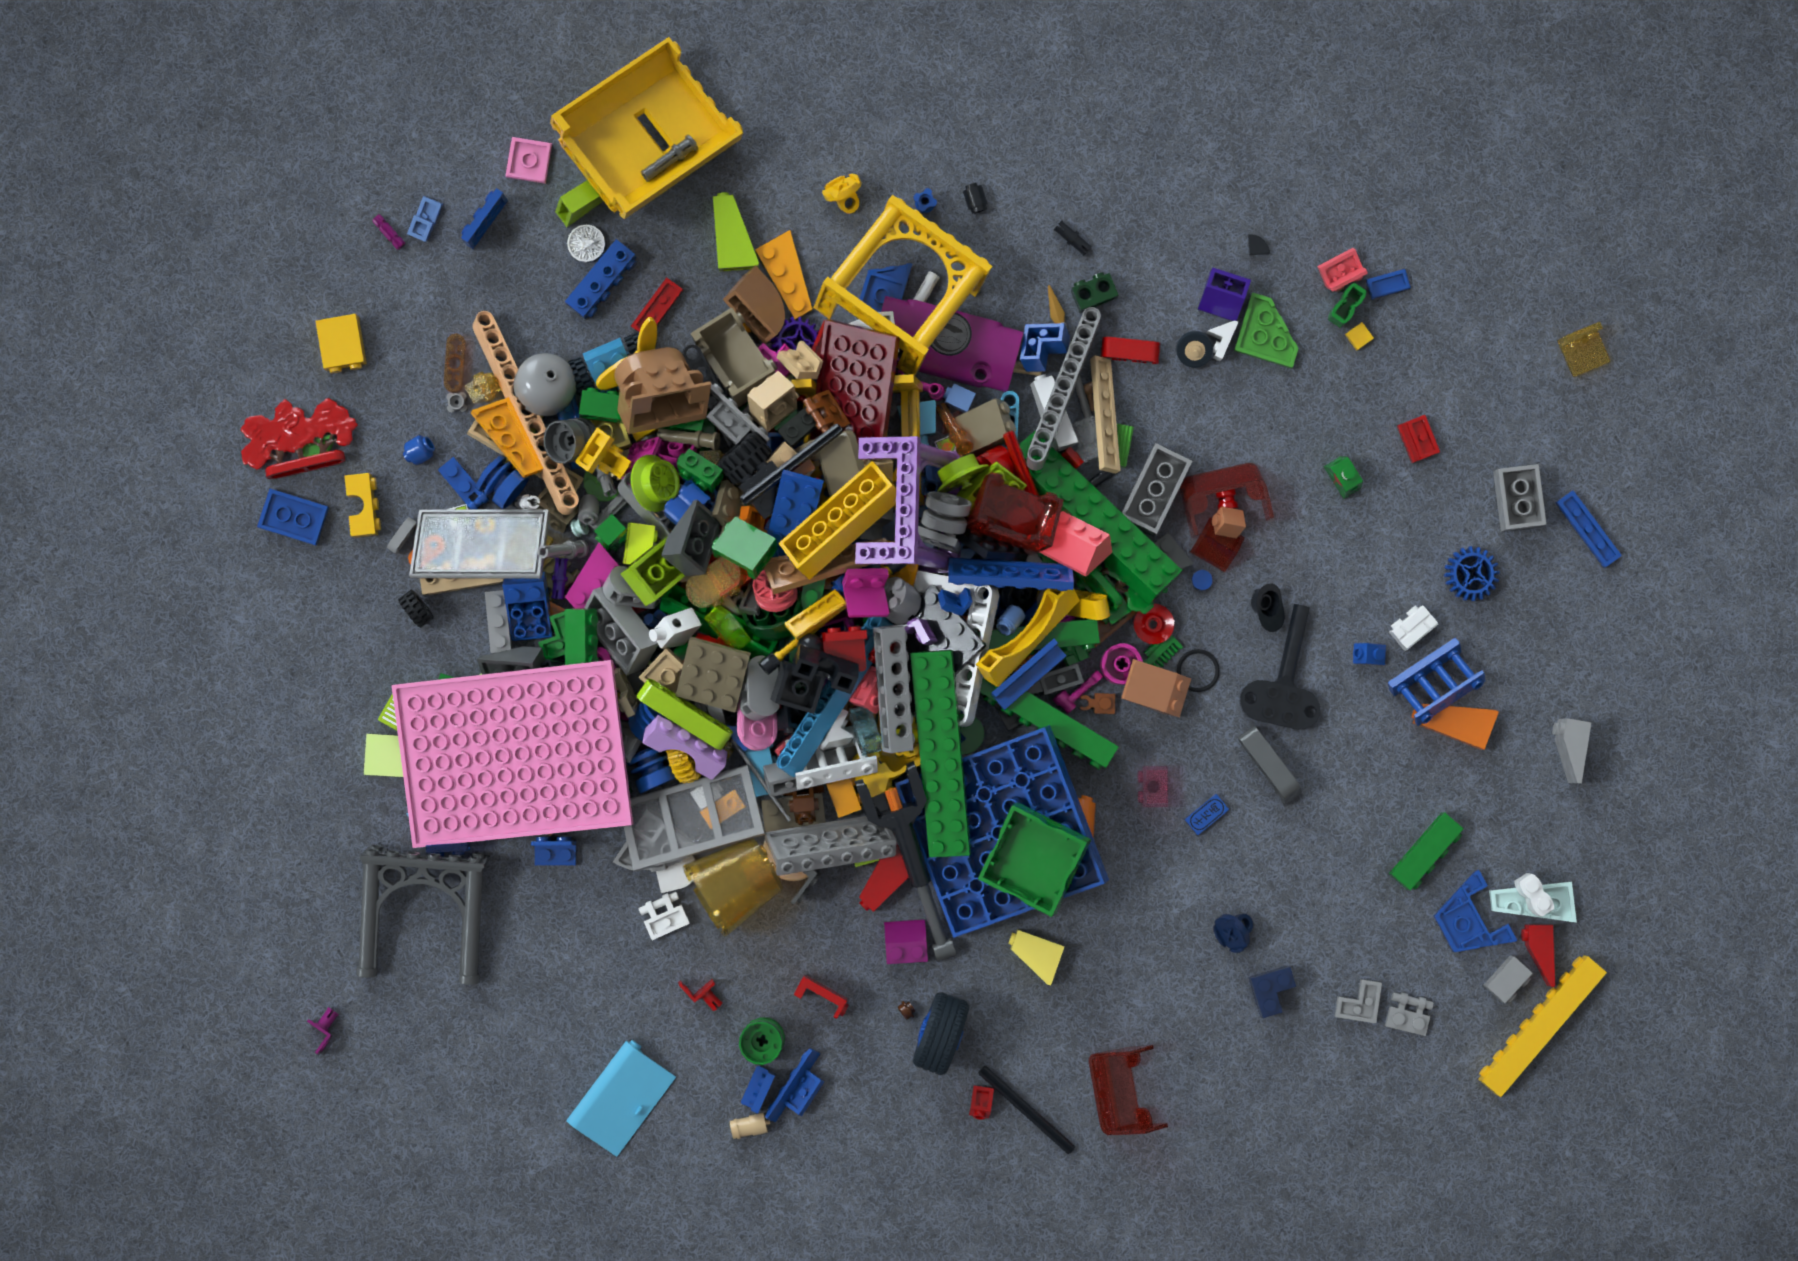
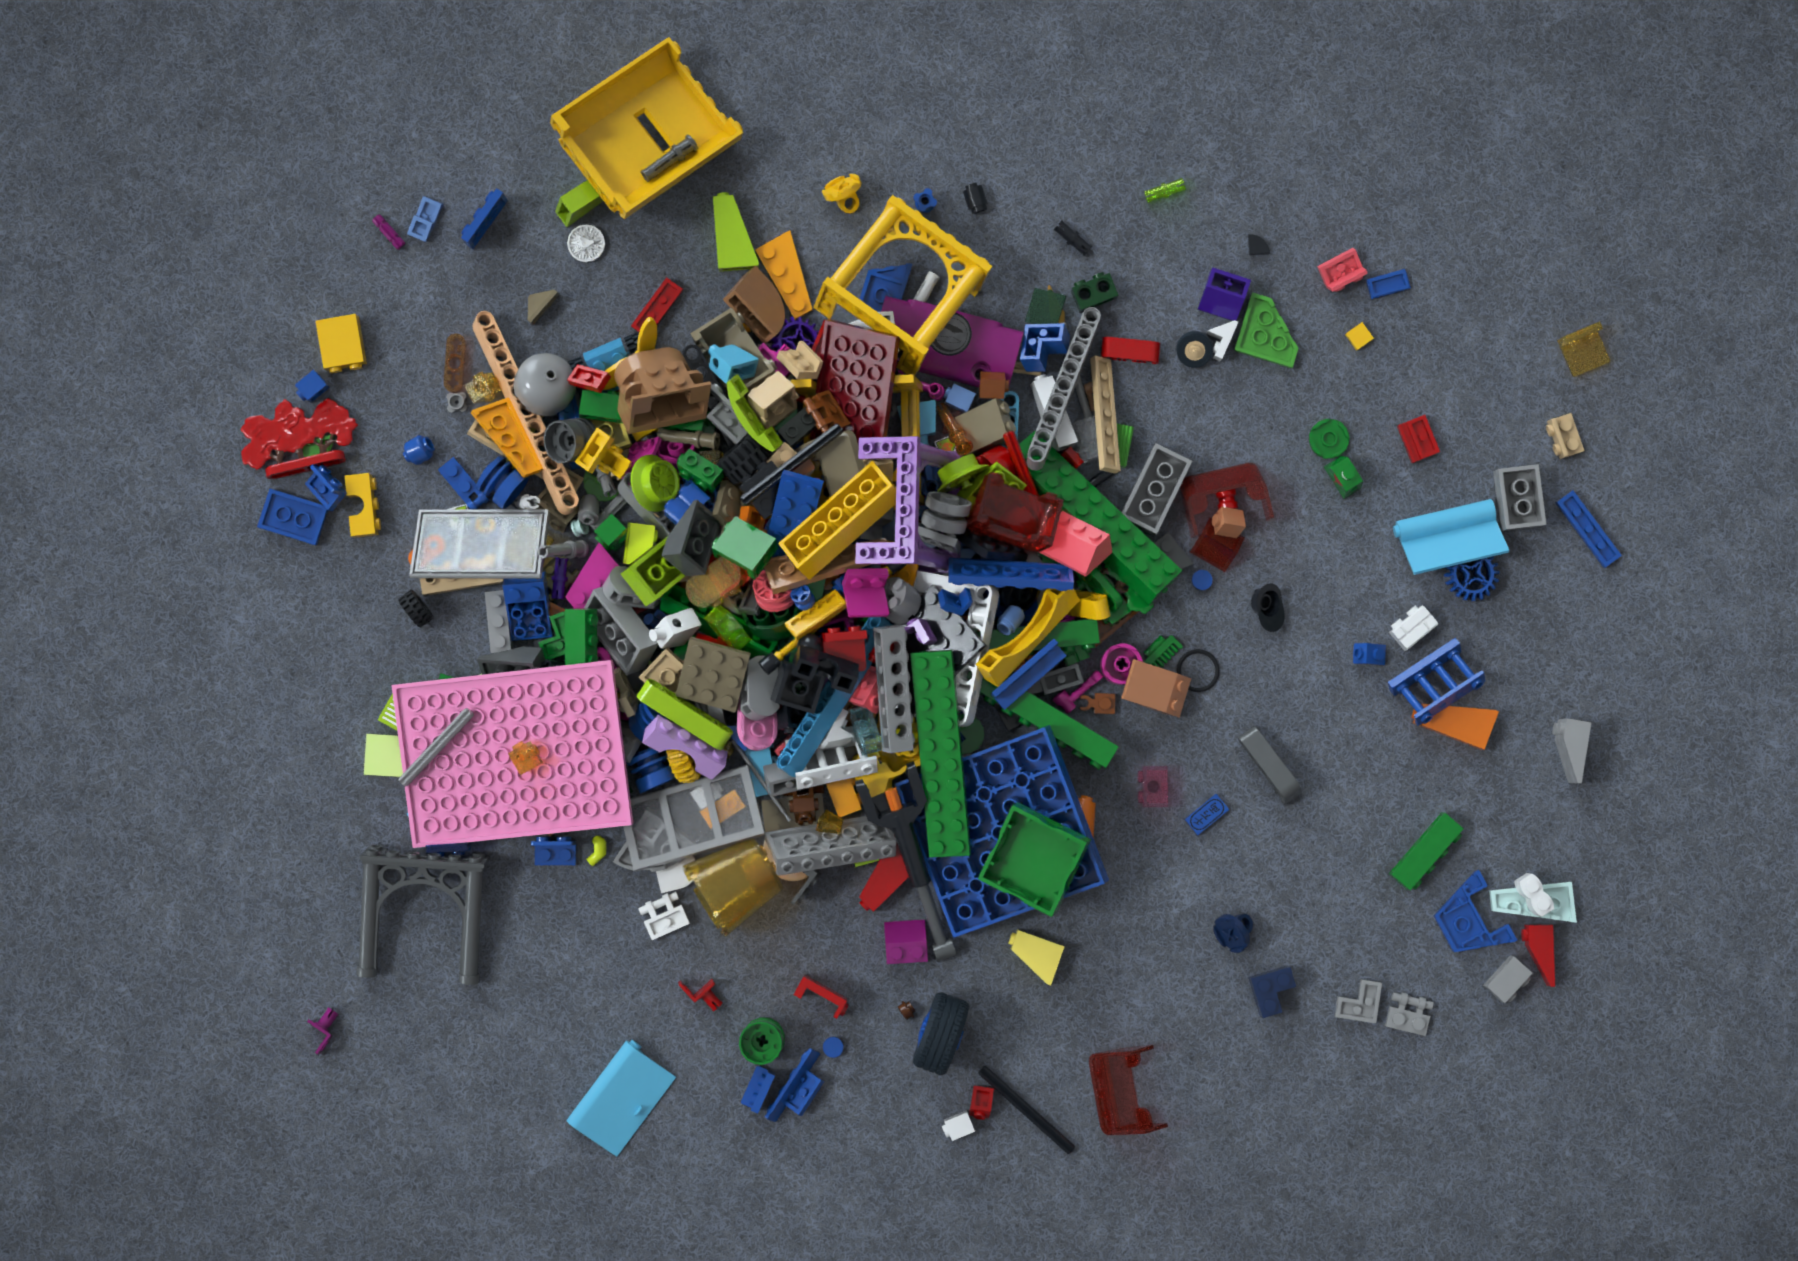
light grey beam [387,517,417,554] -> none
bright pink tile [506,137,553,184] -> none
blue brick [565,239,637,320] -> none
tan piece [730,1112,770,1139] -> none
red dish [1134,604,1174,644] -> none
black piece [1240,604,1320,730] -> none
green brick [1328,283,1366,328] -> none
yellow brick [1478,955,1607,1097] -> none
none -> blue brick [295,369,330,403]
none -> blue bracket [305,464,347,511]
none -> light grey axle [399,708,474,786]
none -> clear yellow brick [508,741,543,775]
none -> dark tan slope [528,290,559,325]
none -> red plate [567,364,611,393]
none -> neon yellow arm [586,835,607,866]
none -> medium azure torso [708,344,759,384]
none -> lime slope [727,374,783,452]
none -> blue wheel [790,585,815,611]
none -> clear yellow slope [816,810,843,834]
none -> blue tile [823,1036,843,1058]
none -> white brick [942,1110,975,1141]
none -> dark orange brick [979,371,1009,399]
none -> clear green piece [1025,288,1066,324]
none -> clear neon green pin [1144,178,1186,203]
none -> green tile [1309,419,1350,459]
none -> medium azure door [1393,499,1509,575]
none -> tan bracket [1546,413,1584,459]

